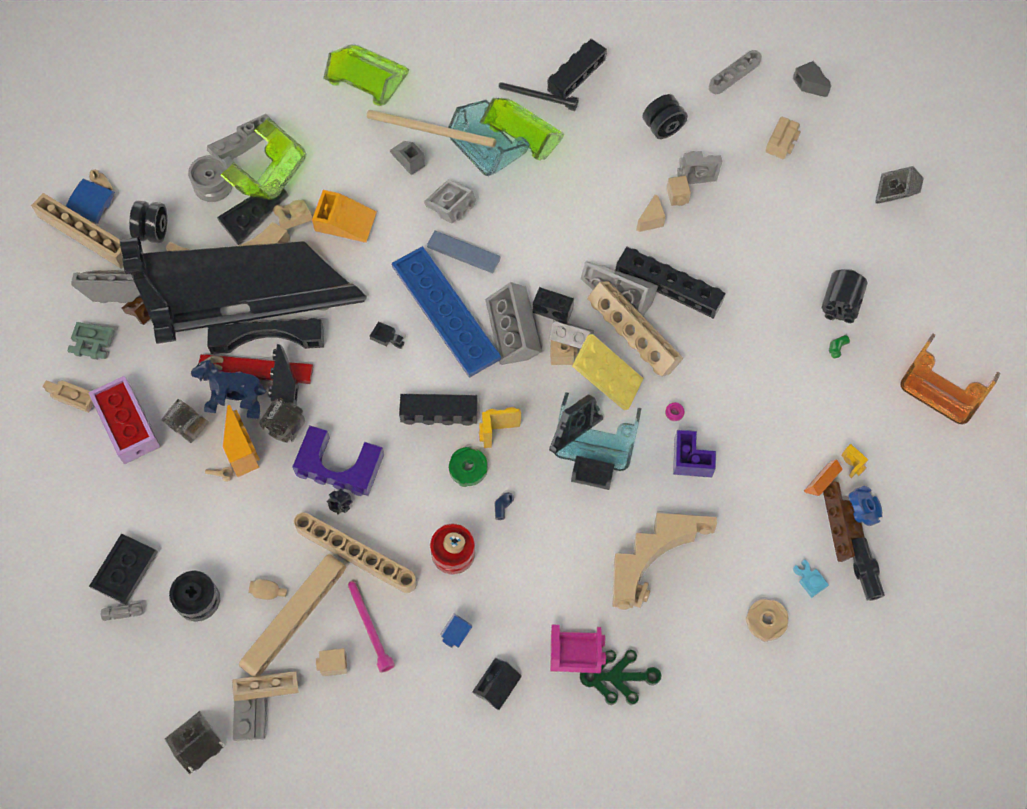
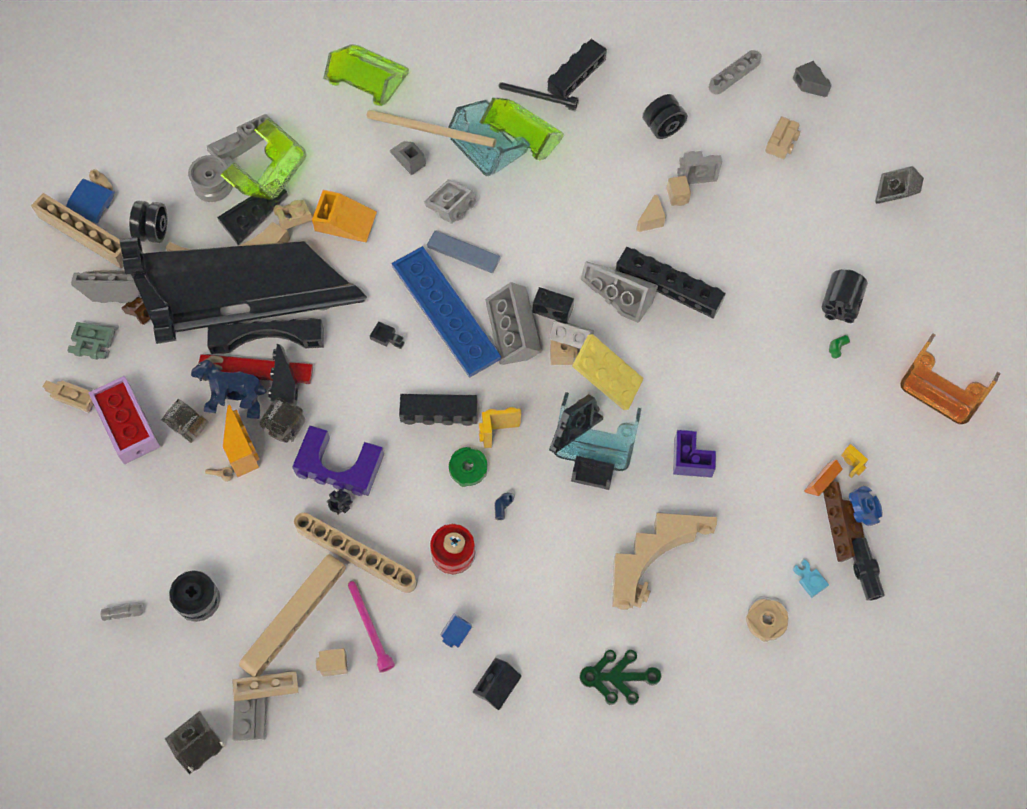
black plate [89,533,158,605] -> none
tan plant [249,579,287,600] -> none
dark pink panel [550,624,606,673] -> none
tan brick [587,281,683,376] -> none
dark pink plate [665,402,685,421] -> none

